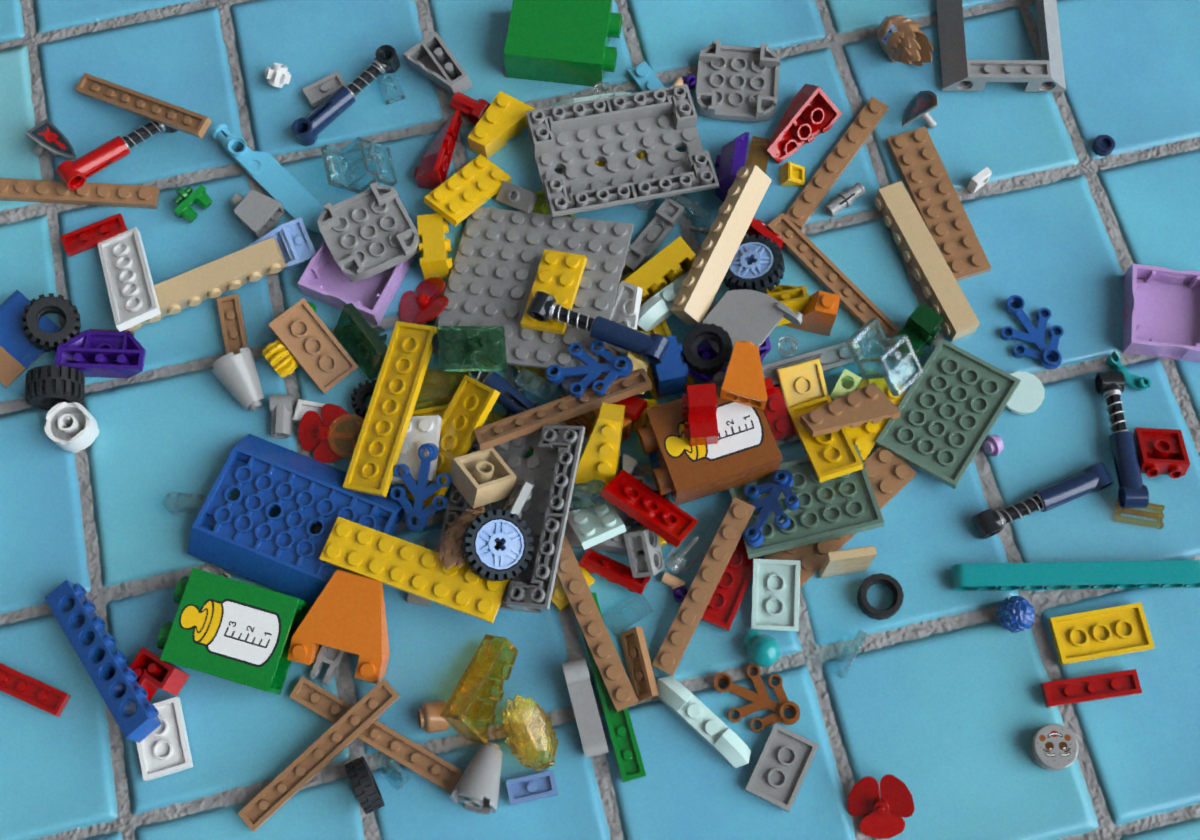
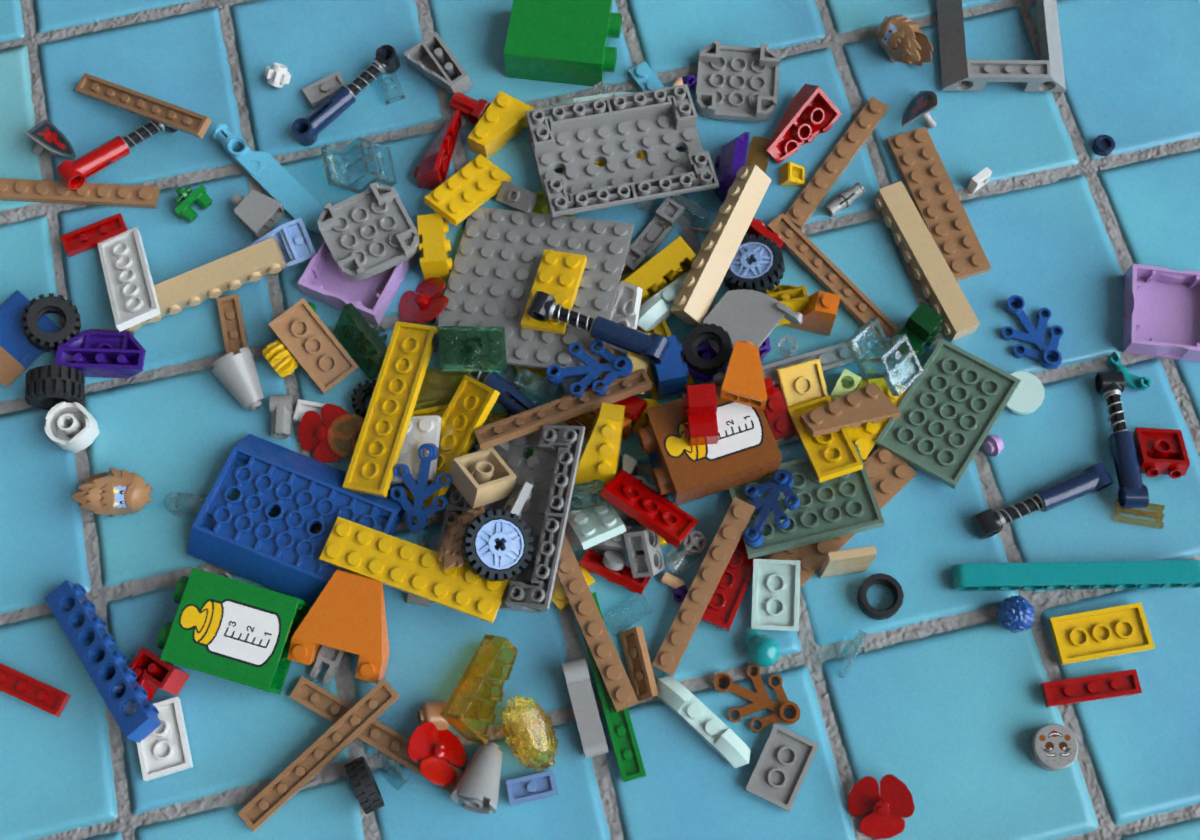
none -> medium nougat head [72,468,153,517]
none -> red piece [407,722,467,786]
none -> light grey tile [602,550,626,571]
none -> light grey wheel [683,530,706,557]

